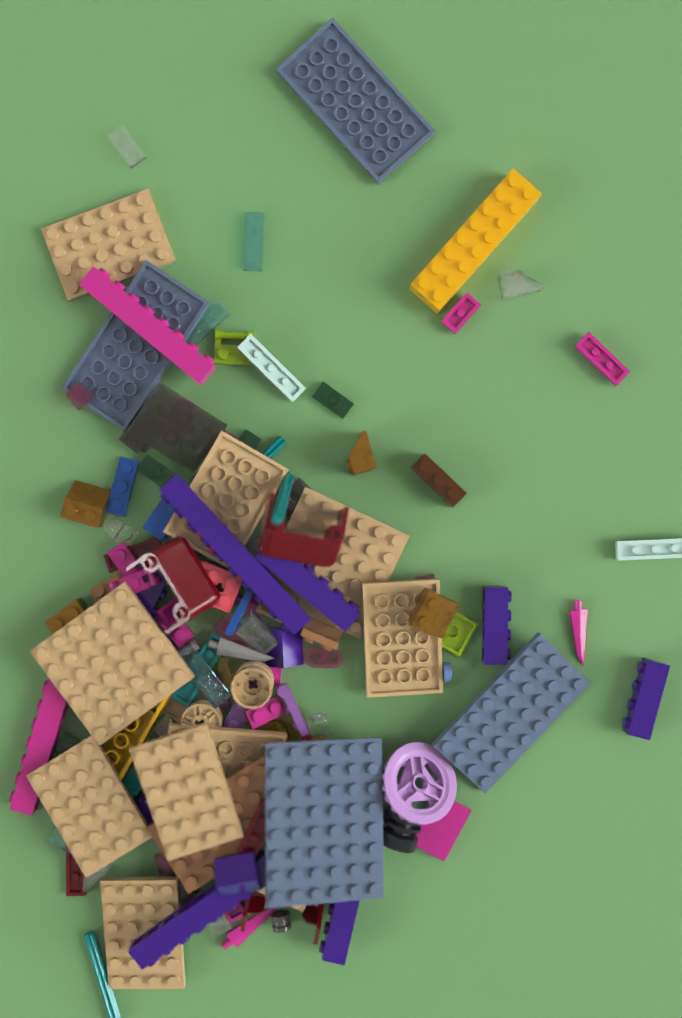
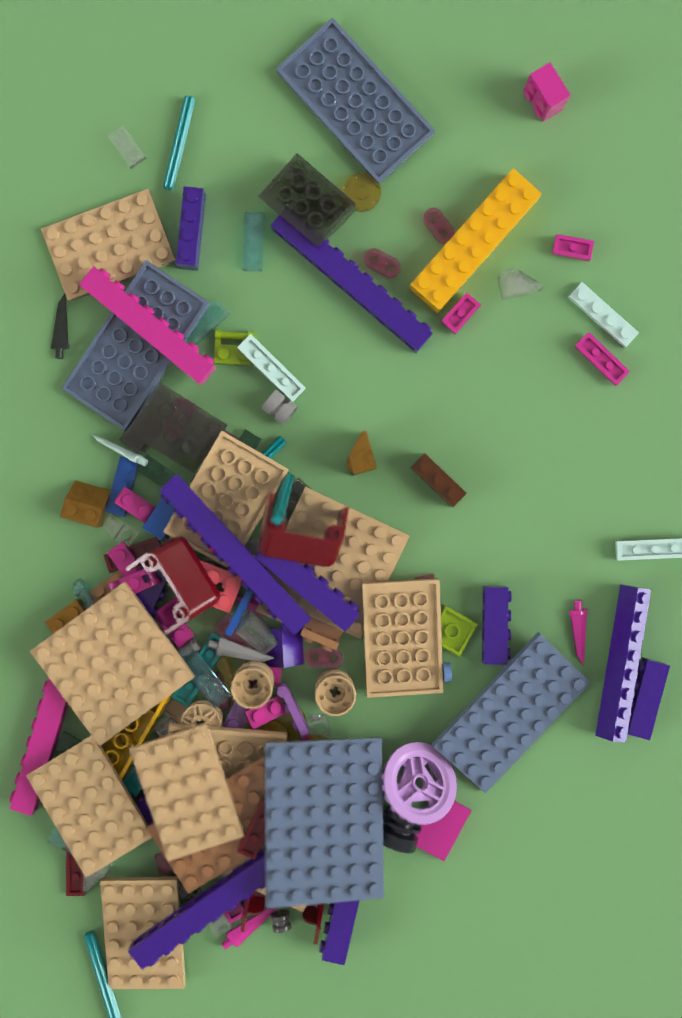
clear pink plate [65,382,94,410] -> none
dark purple slope [214,851,262,897] -> none
clear green plate [312,381,354,419] -> none
pearl gold slope [408,587,460,638] -> none
none -> pearl dark grey bar [51,294,69,359]
none -> clear light blue plate [72,578,95,610]
none -> light aqua bar [92,434,148,467]
none -> dark pink plate [113,486,156,523]
none -> teal axle [163,95,195,190]
none -> dark purple brick [176,186,206,271]
none -> clear smoke slope [259,153,356,248]
none -> light grey wheel [261,390,298,426]
none -> dark purple brick [271,208,432,353]
none -> tan wheel [314,669,356,716]
none -> clear yellow tile [343,173,381,212]
none -> clear pink plate [364,248,400,278]
none -> clear pink plate [423,208,454,244]
none -> dark pink brick [523,62,571,122]
none -> dark pink plate [552,234,594,261]
none -> light aqua plate [568,282,639,348]
none -> dark purple brick [595,584,651,742]

